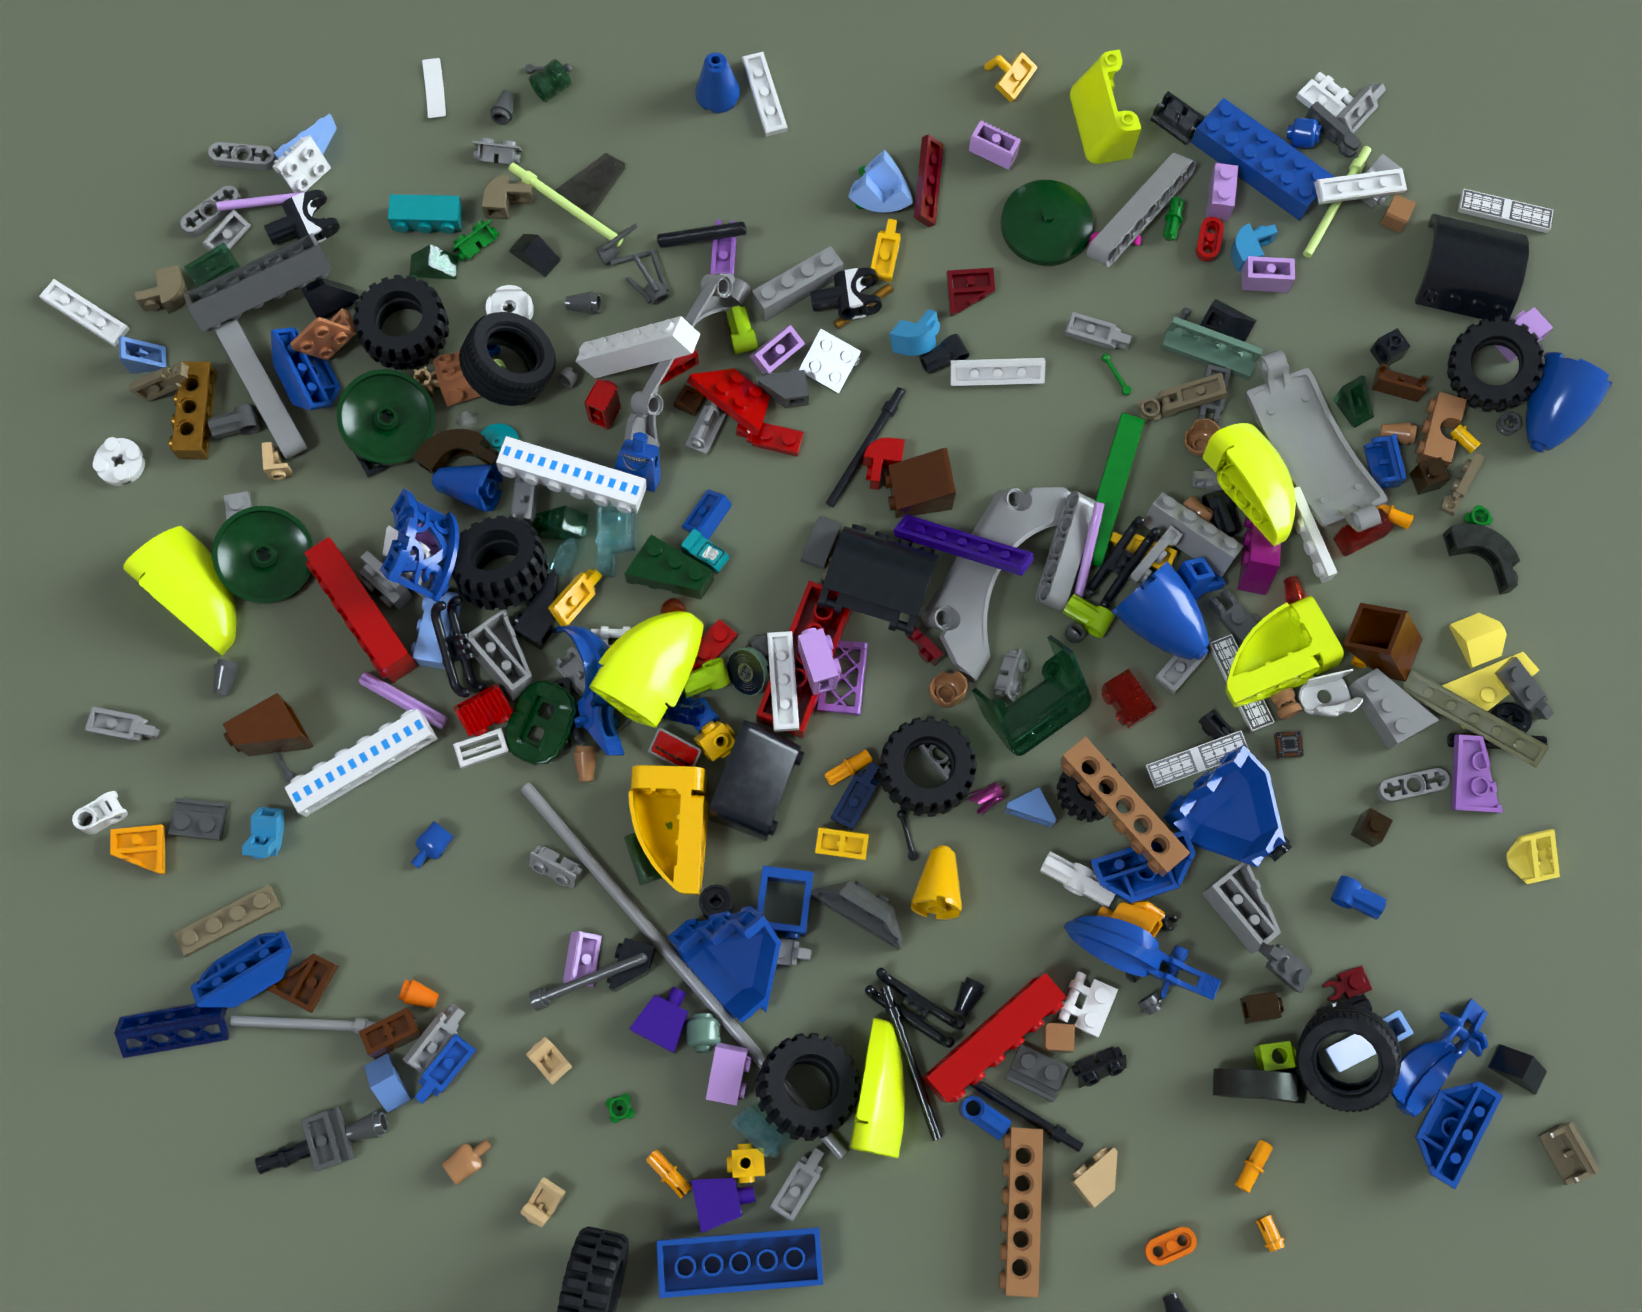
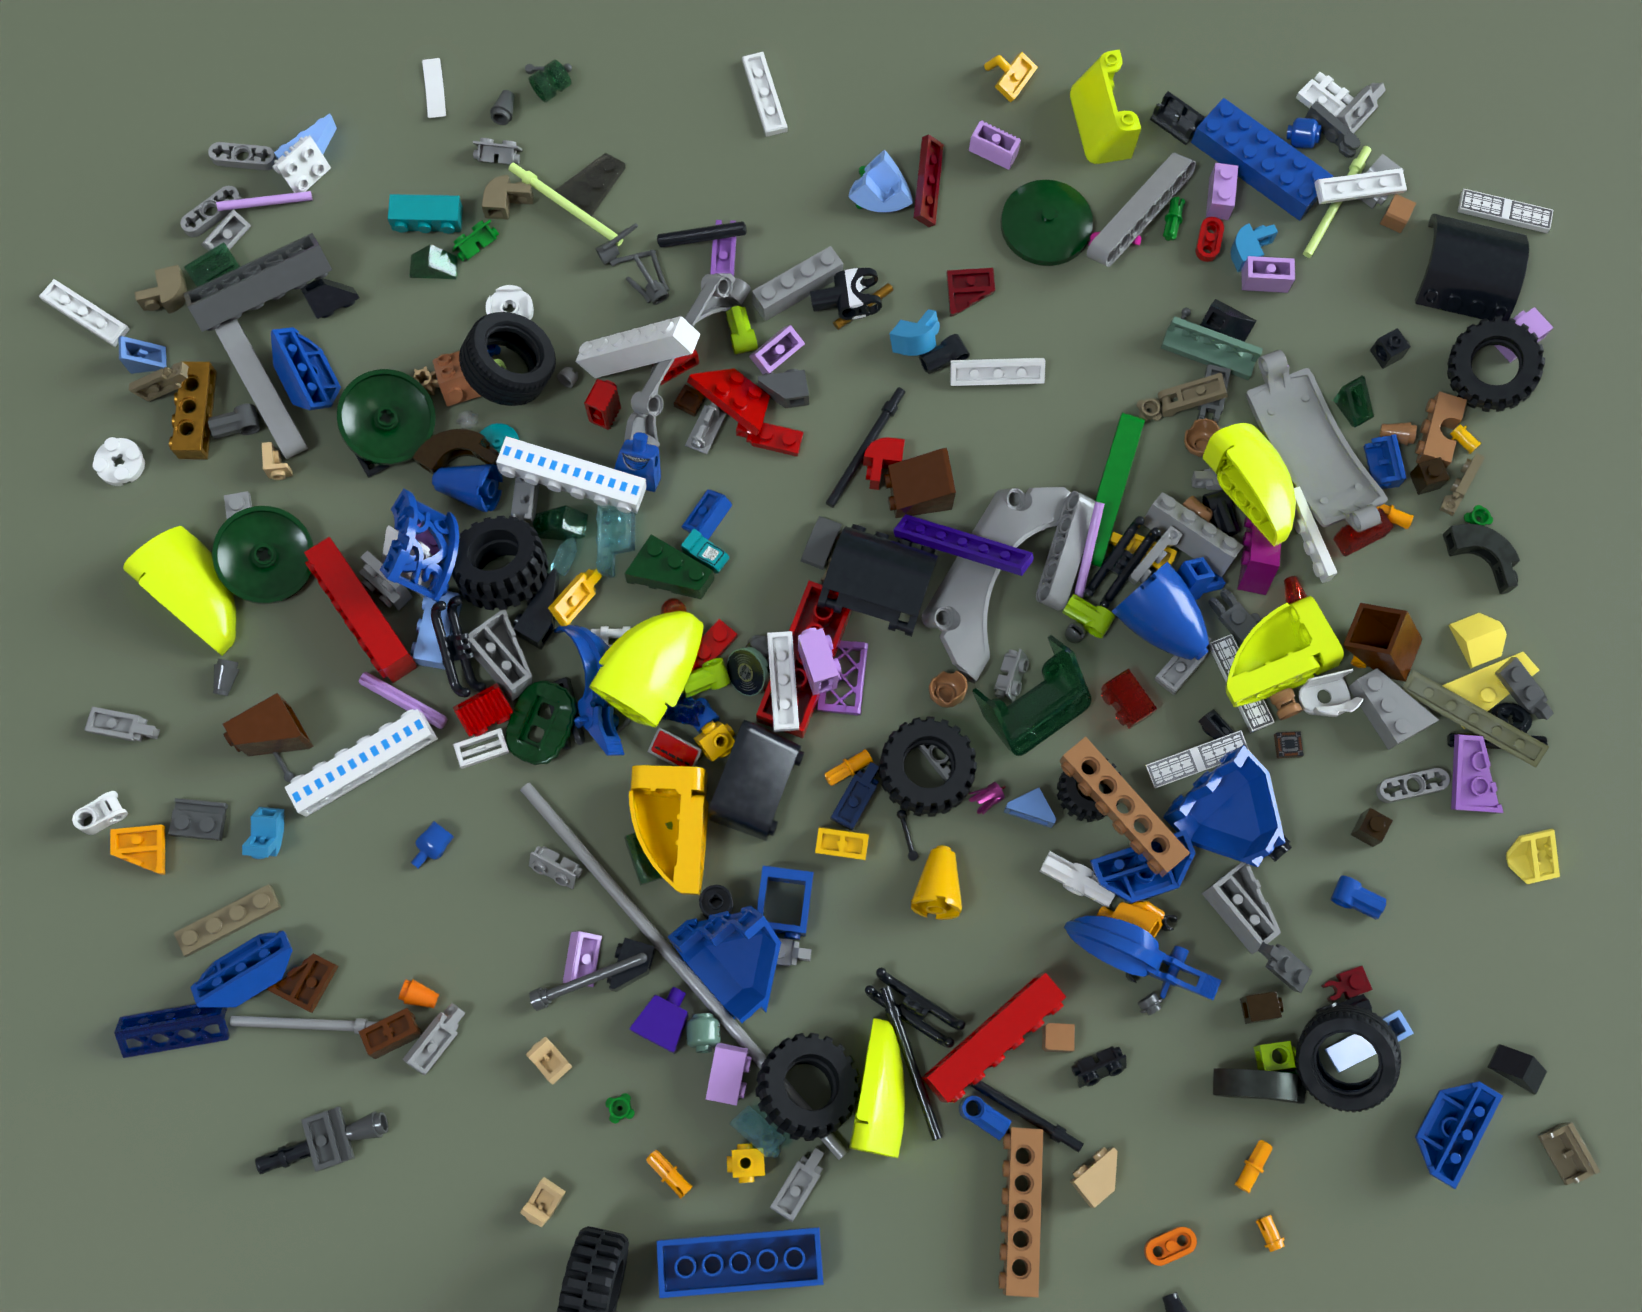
black connector [264,190,340,245] -> none
nougat bracket [290,308,356,361] -> none
black tyre [353,275,449,370] -> none
medium blue slope [364,1053,412,1113] -> none
blue hinge [414,1034,476,1104] -> none
medium nougat piece [441,1139,492,1185] -> none
black slope [509,234,560,277] -> none
light grey hinge [556,646,585,698] -> none
dark grey cone [565,291,601,315] -> none
medium nougat cone [573,746,598,782] -> none
dark purple torso [691,1178,756,1233] -> none
blue cone [695,53,740,114] -> none
white hinge [799,329,861,393] -> none
dark grey wedge [811,881,903,950] -> none
yellow hinge [869,219,901,283] -> none
dark red plate [906,626,943,666] -> none
black cone [953,977,985,1017] -> none
dark grey plate [1005,1044,1068,1102] -> none
white plate [1058,971,1118,1038] -> none
light grey hinge [1064,312,1132,350] -> none
green hinge [1101,353,1132,396] -> none
reddish brown hinge [1372,363,1428,402] -> none
blue piece [1391,998,1488,1117] -> none
dark grey bush [1496,412,1521,436] -> none
blue cylinder [1526,352,1613,453] -> none

